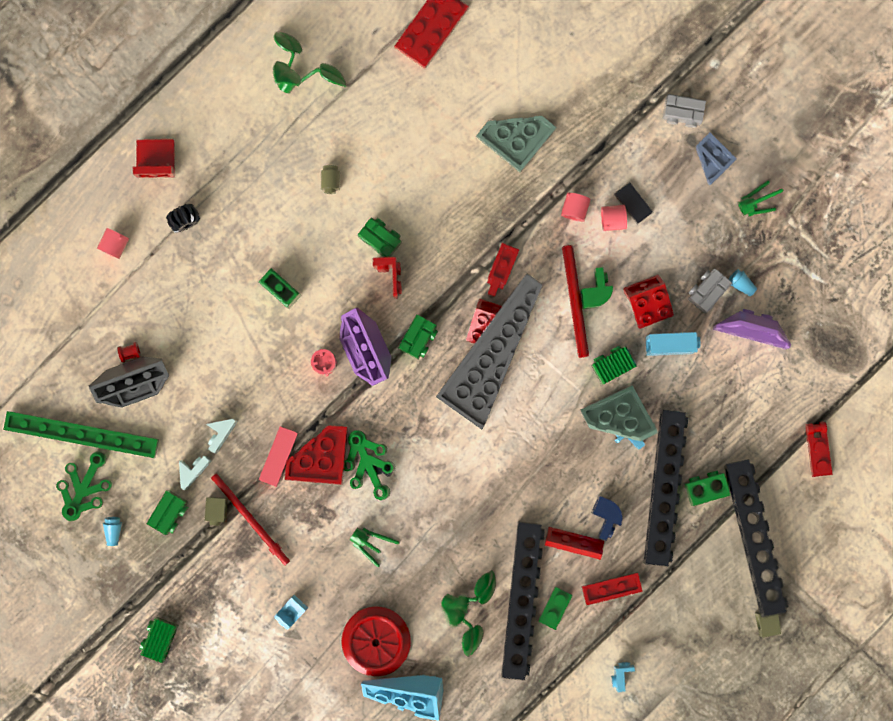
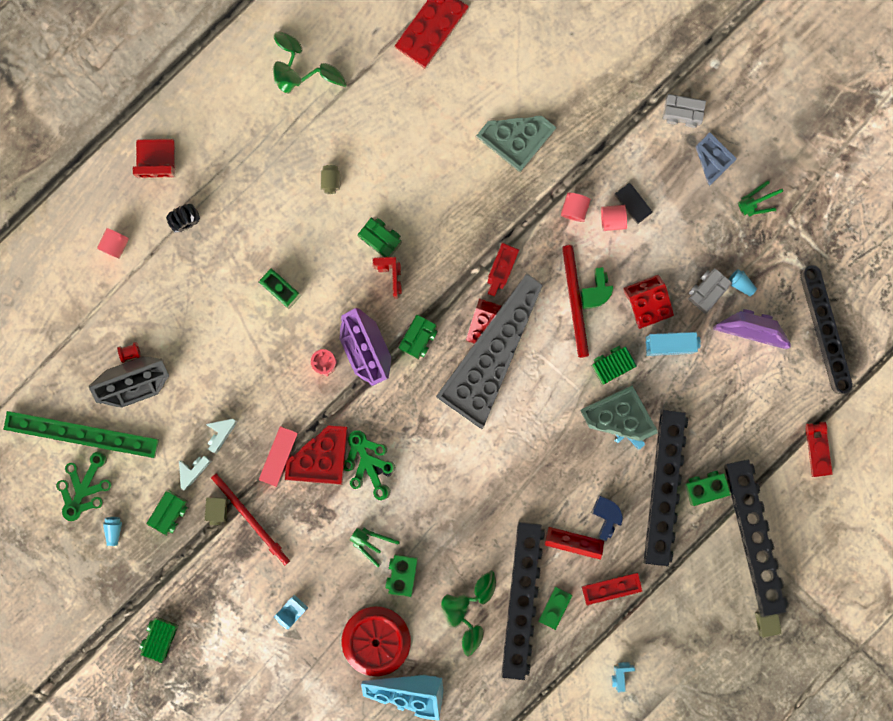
none -> green brick [385,554,418,597]
none -> black beam [800,265,853,394]

